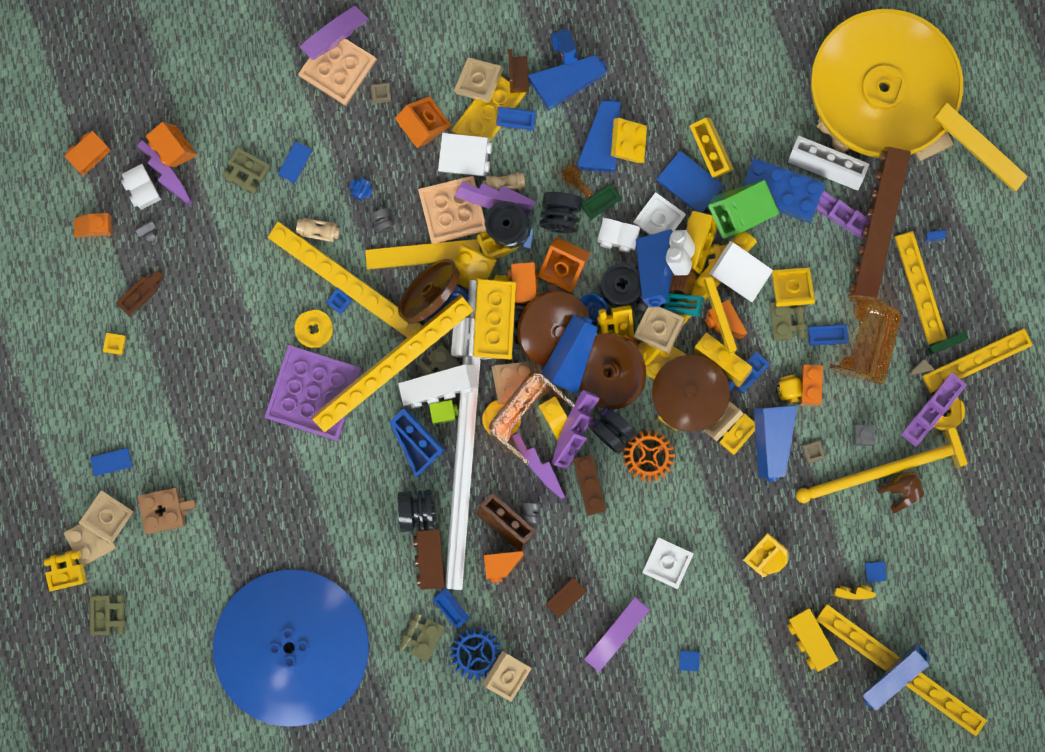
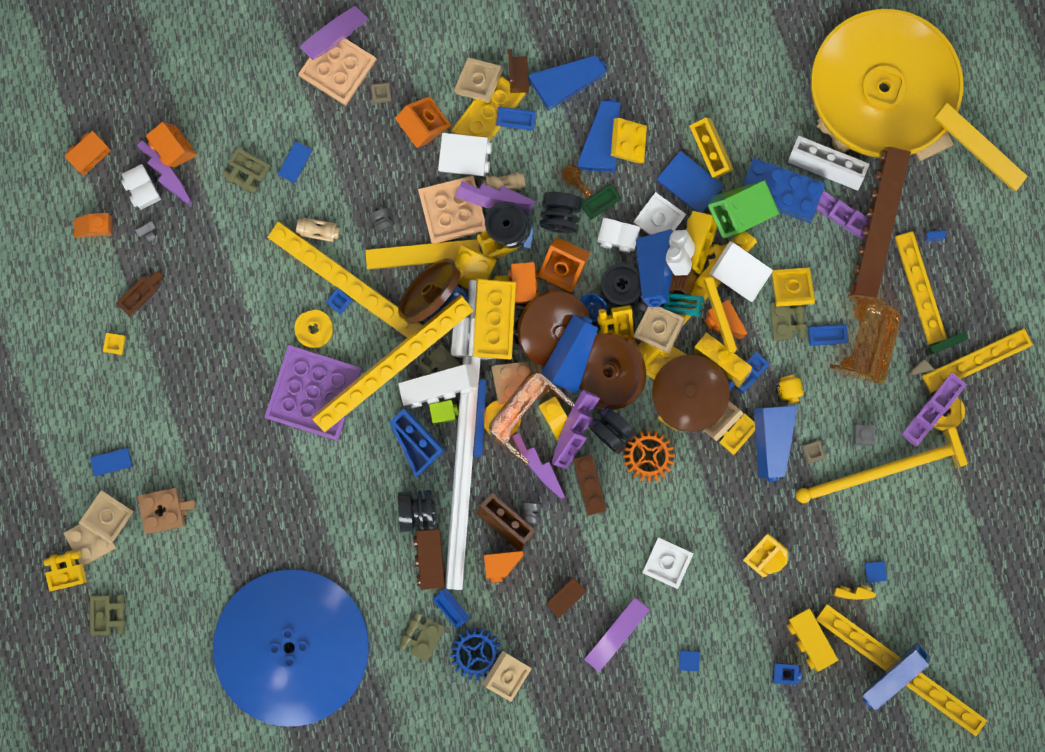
blue gear [349,177,373,201] -> none
blue leg [550,28,578,64] -> none
orange brick [799,365,823,406] -> none
reddish brown helmet [877,472,924,514] -> none
none -> blue tile [473,379,486,457]
none -> blue brick [772,663,802,685]

